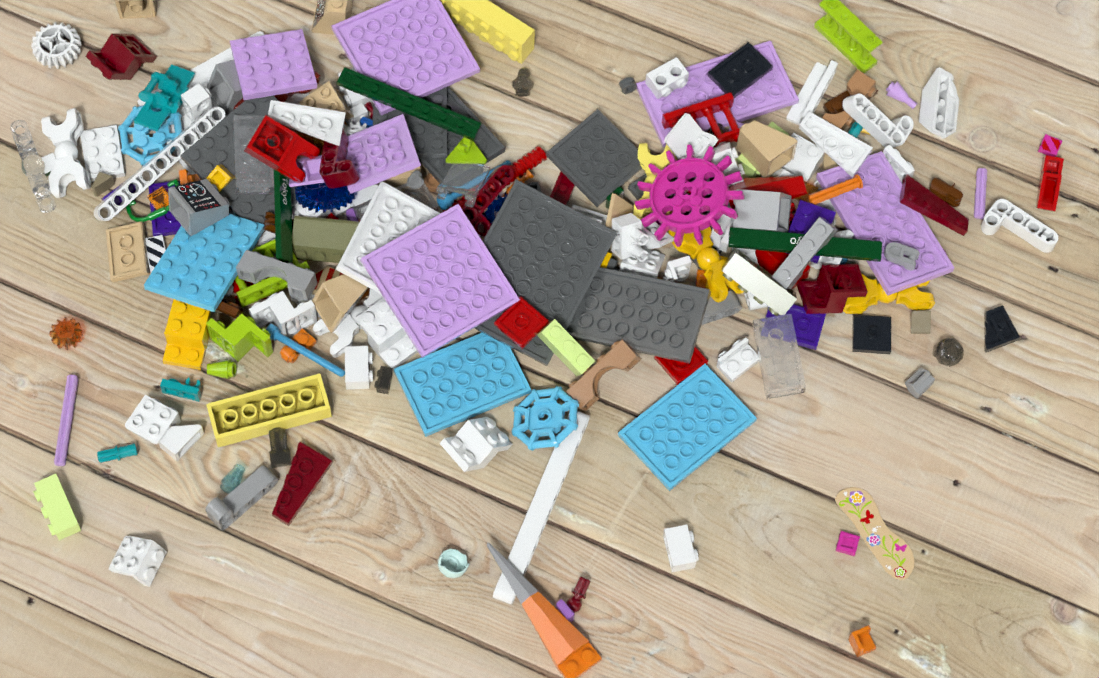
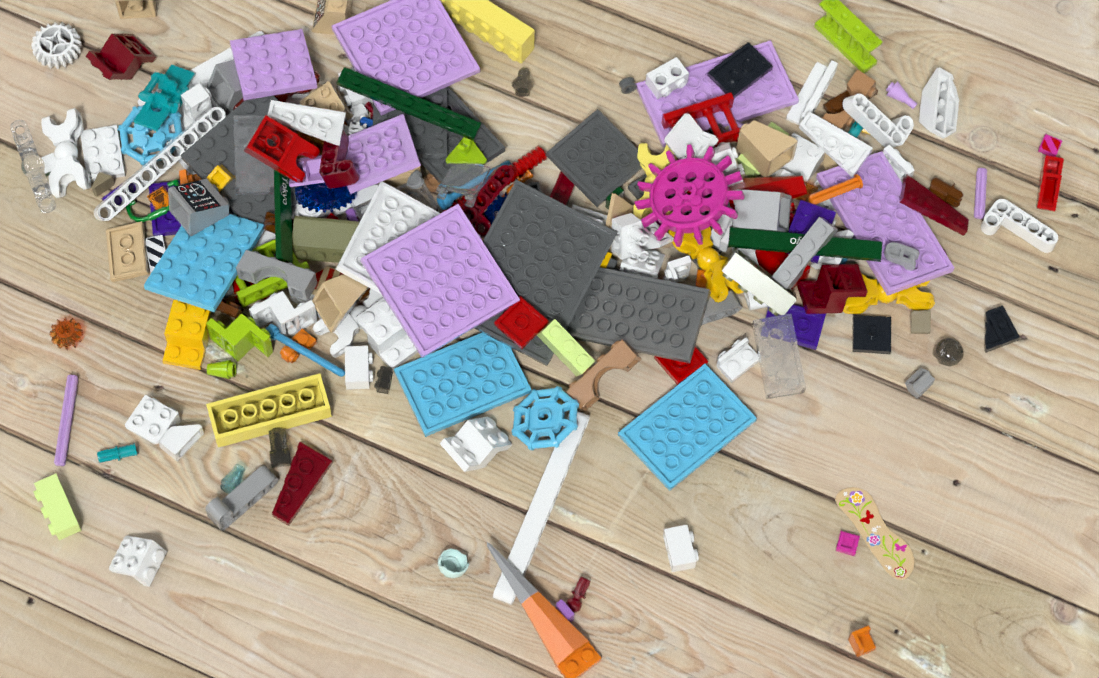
teal plate [160,378,201,402] -> none

